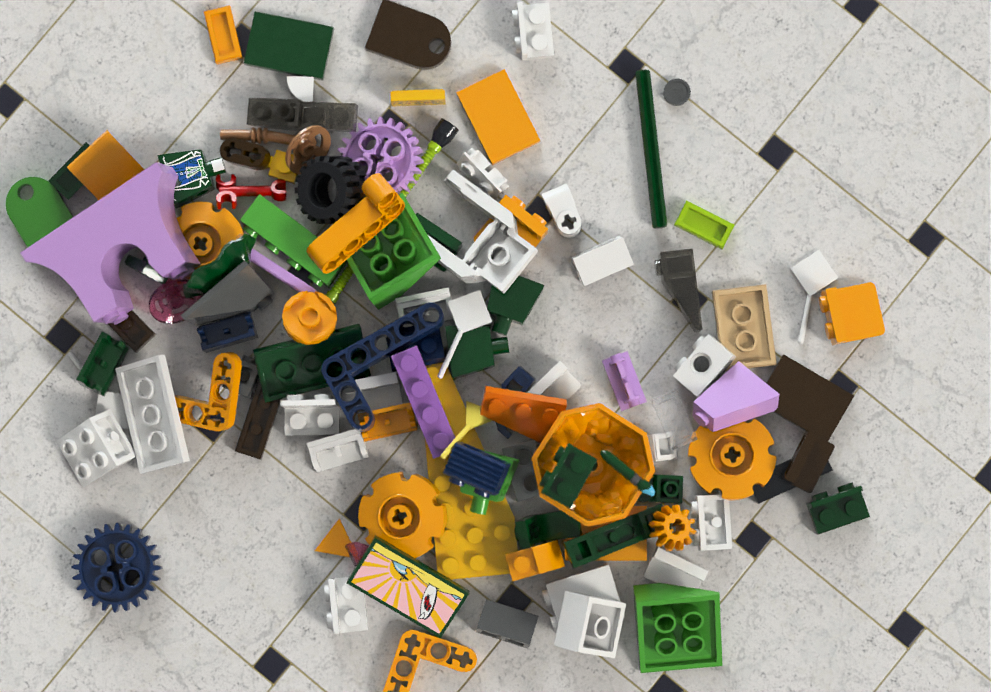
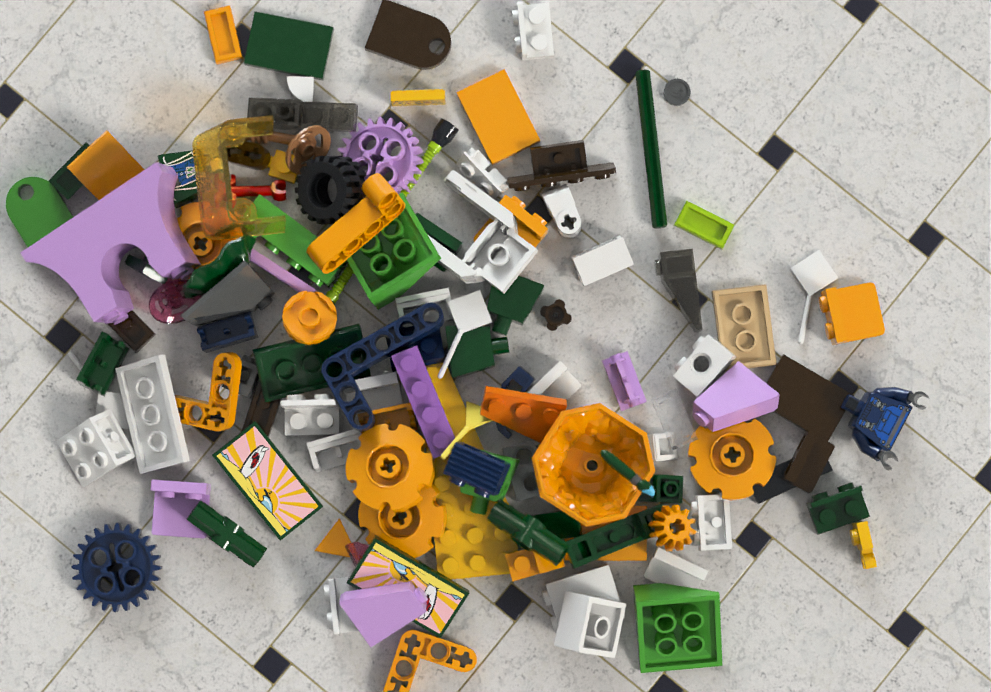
dark grey hinge [476,599,539,649] -> none
dark green bracket [539,443,598,509] -> none
none -> lavender bracket [151,479,211,538]
none -> dark green piece [186,501,267,568]
none -> clear yellow windscreen [192,115,286,240]
none -> tile [212,421,323,541]
none -> lavender slope [339,581,428,647]
none -> light orange piece [346,424,435,513]
none -> dark green piece [487,499,570,566]
none -> dark brown bracket [507,140,616,191]
none -> dark brown plate [540,299,572,331]
none -> torso [841,387,929,471]
none -> yellow plate [850,521,877,569]

